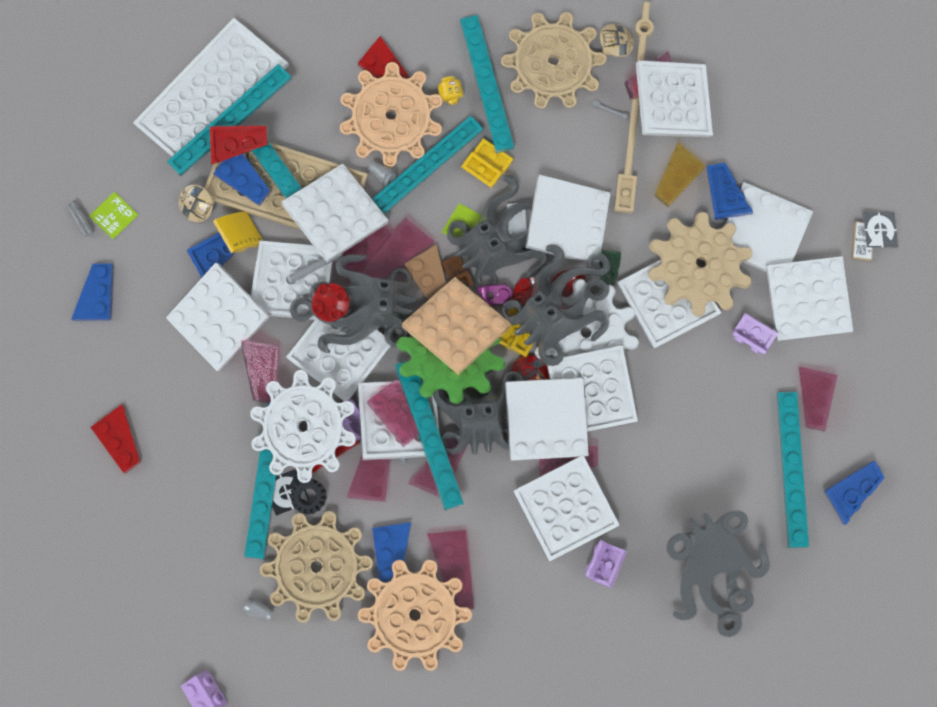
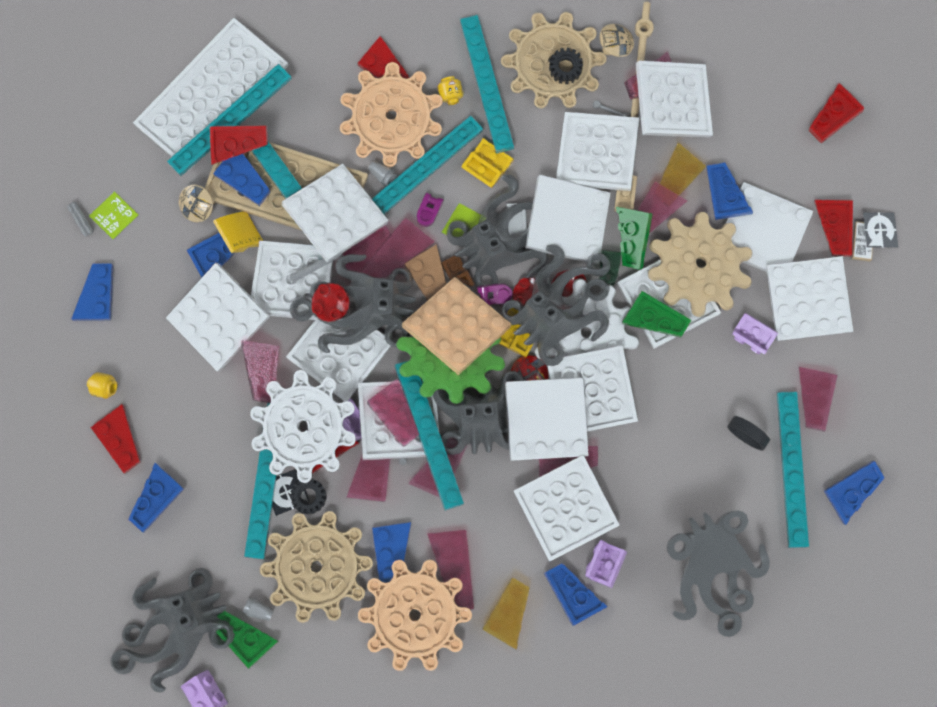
none -> yellow head [87,372,117,399]
none -> dark grey hips [111,568,235,692]
none -> blue wing [128,463,184,533]
none -> green wing [216,611,279,669]
none -> magenta plate [416,192,444,227]
none -> clear yellow wing [482,577,530,650]
none -> blue wing [544,563,608,626]
none -> black tyre [549,47,583,85]
none -> white plate [556,112,639,191]
none -> wing [616,206,653,270]
none -> green wing [622,291,692,338]
none -> clear pink wing [638,182,687,234]
none -> black tyre [727,416,770,451]
none -> red wing [809,83,865,144]
none -> red wing [814,200,853,257]

